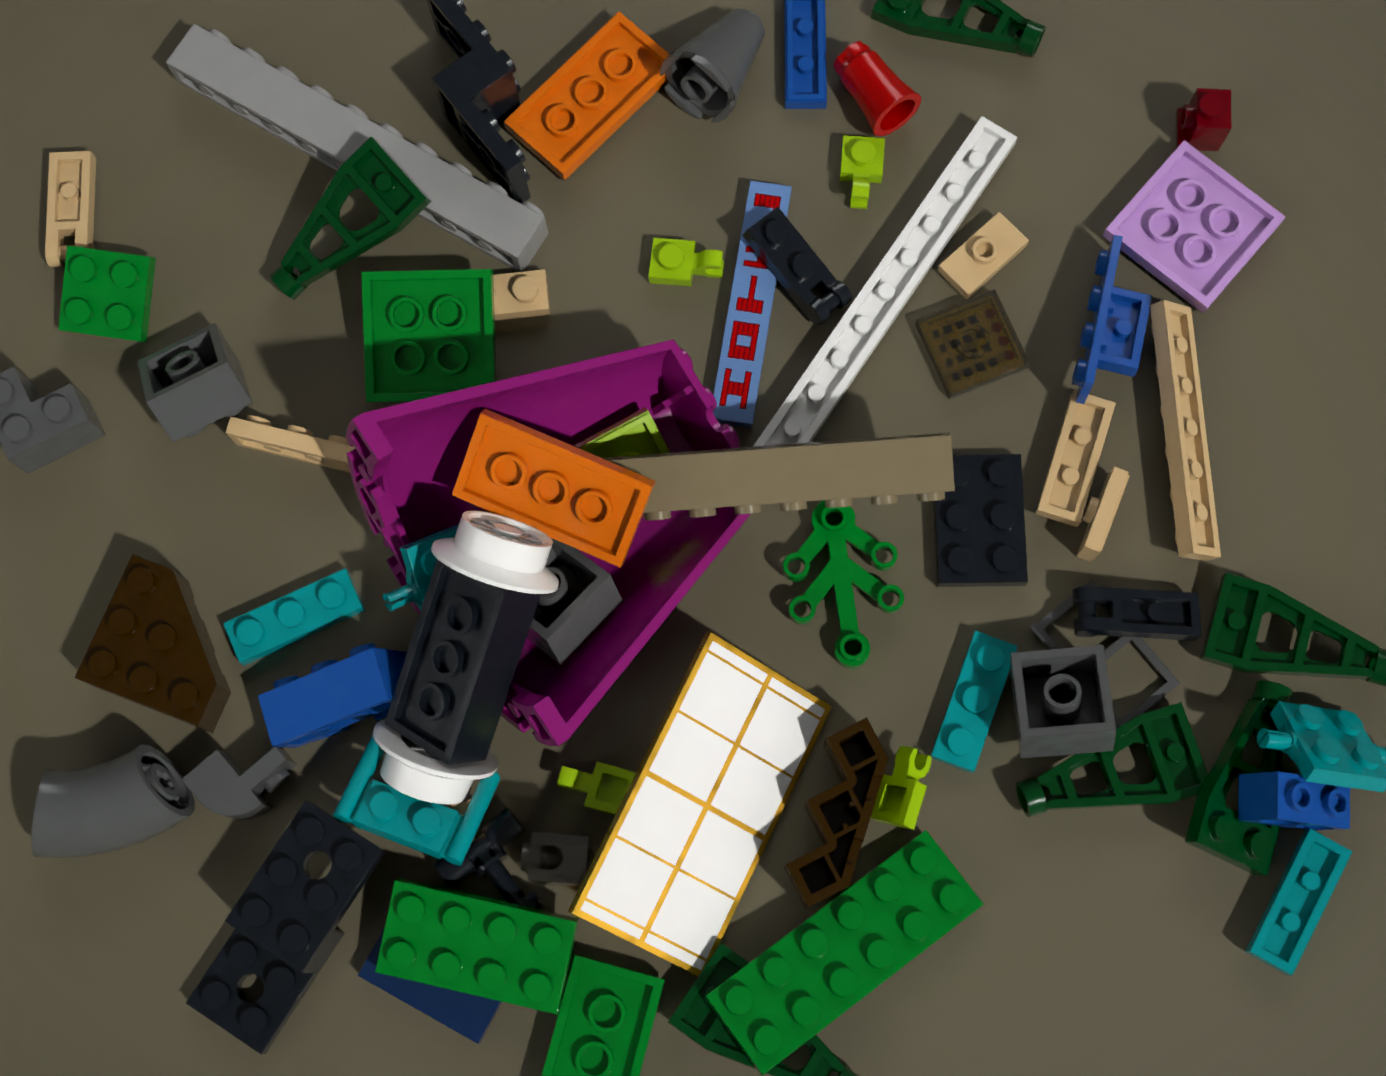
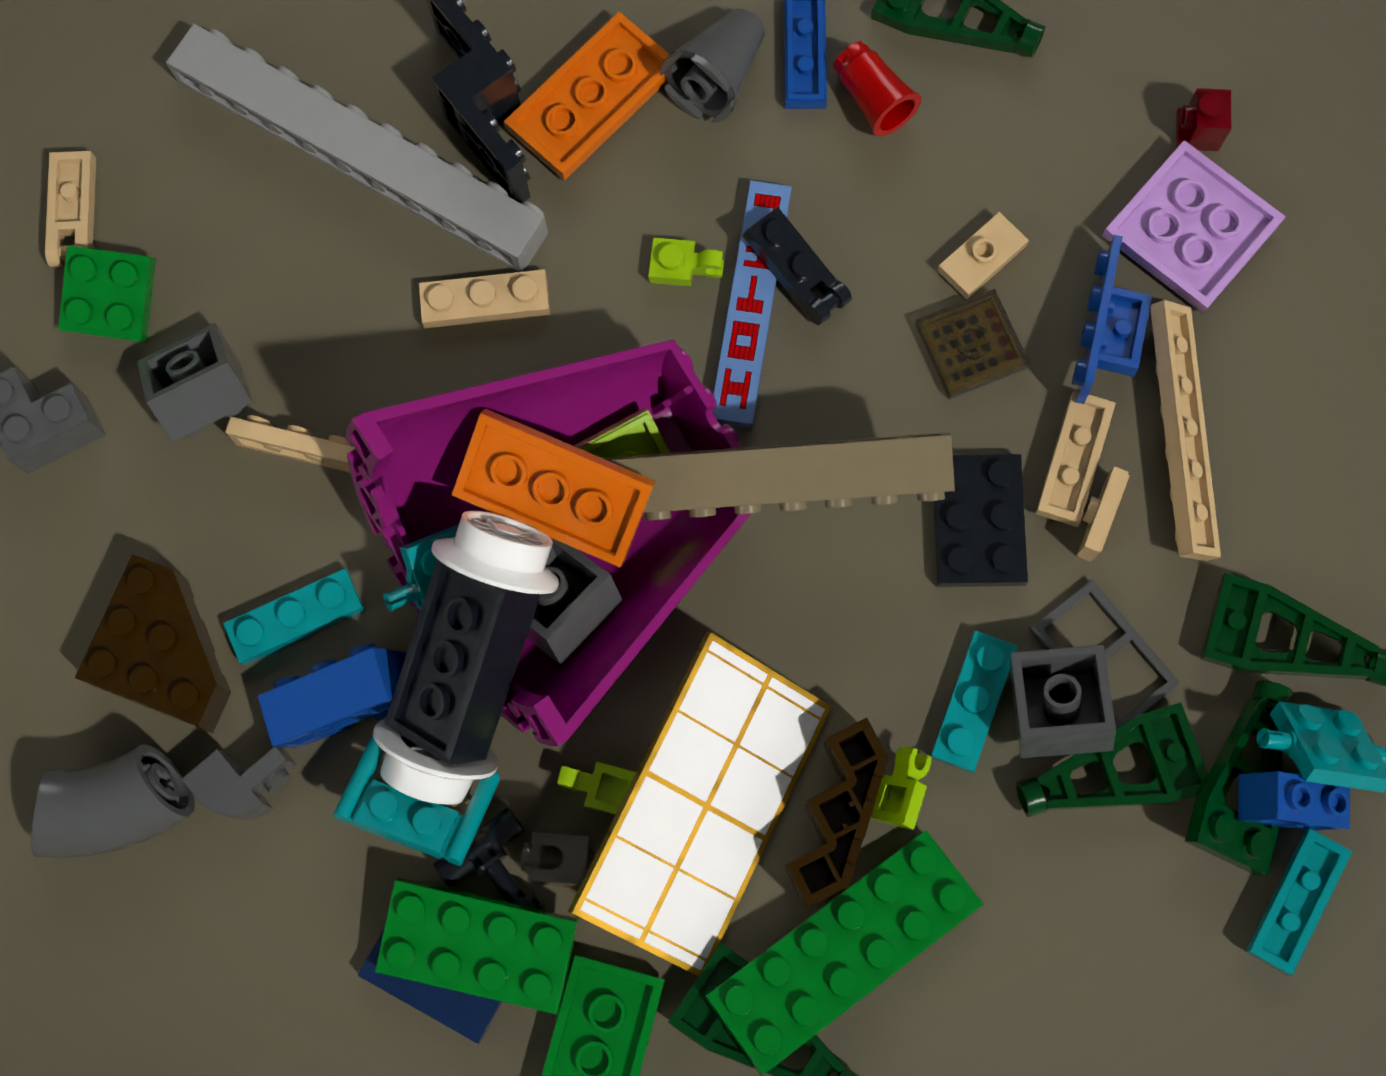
black bracket [186,800,386,1055] -> none
dark green plate [270,137,432,300] -> none
green plate [361,269,497,402] -> none
white plate [753,116,1018,447] -> none
green plant [783,500,904,669] -> none
lime plate [840,135,885,209] -> none
black plate [1072,586,1201,641] -> none

